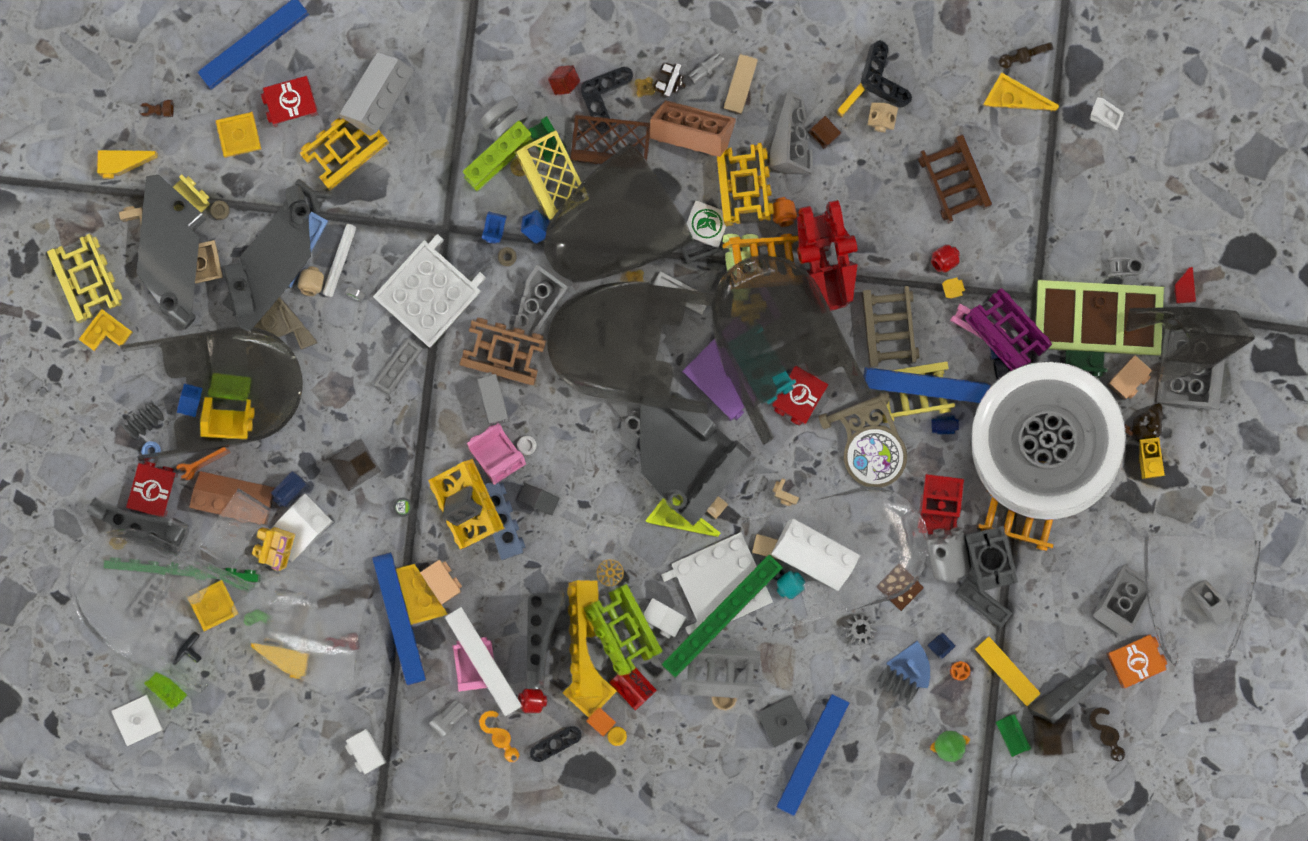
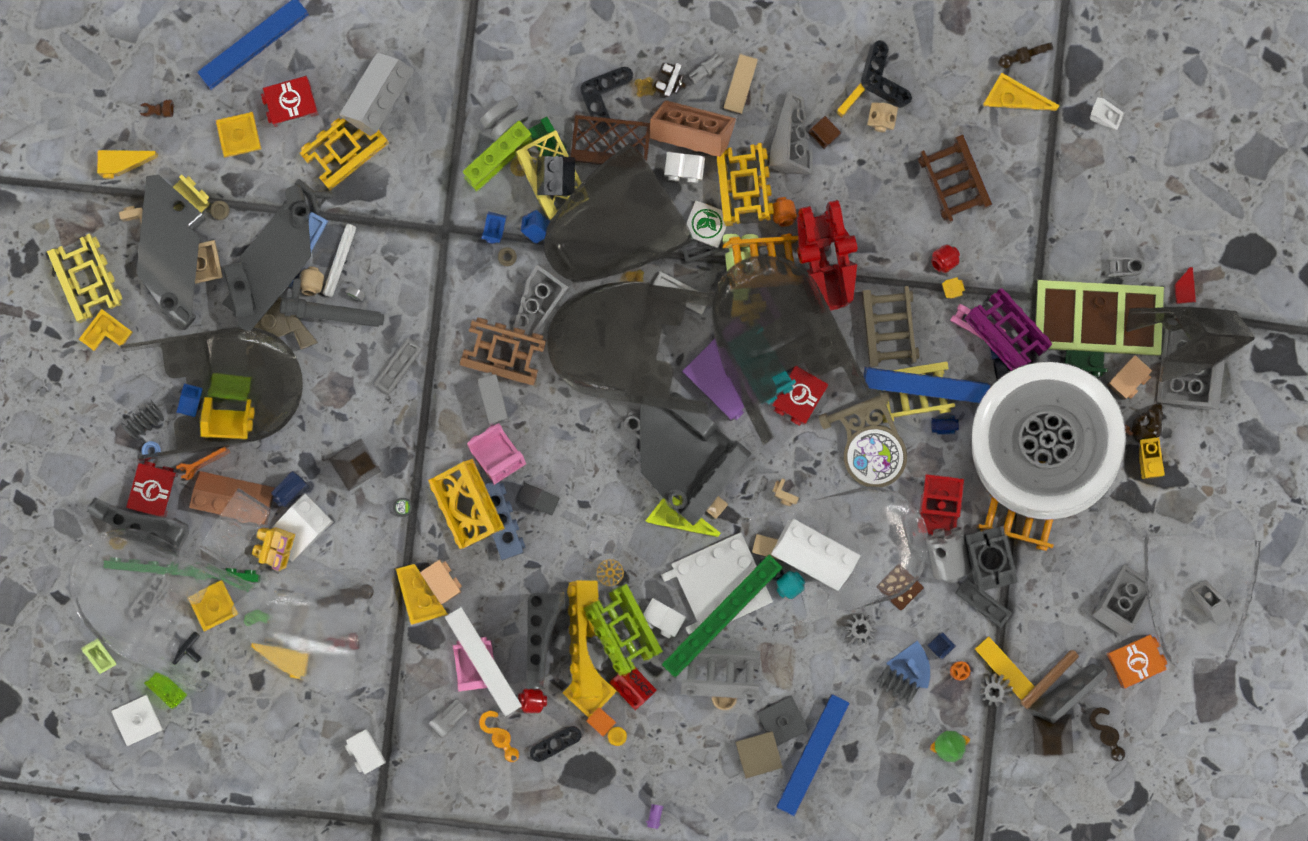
blue beam [372,552,426,686] -> none
white plate [373,234,486,348] -> none
dark grey panel [442,486,482,526] -> none
white tile [517,436,537,455] -> none
clear red panel [548,65,580,95] -> none
green panel [995,714,1031,757] -> none
none -> yellowish green slope [81,639,117,674]
none -> dark grey cylinder [280,279,384,327]
none -> black slope [537,156,575,196]
none -> medium lavender pin [646,804,663,829]
none -> white brick [664,152,705,184]
none -> dark tan slope [735,731,783,779]
none -> light grey gear [979,673,1013,707]
none -> medium nougat axle [1021,650,1079,709]

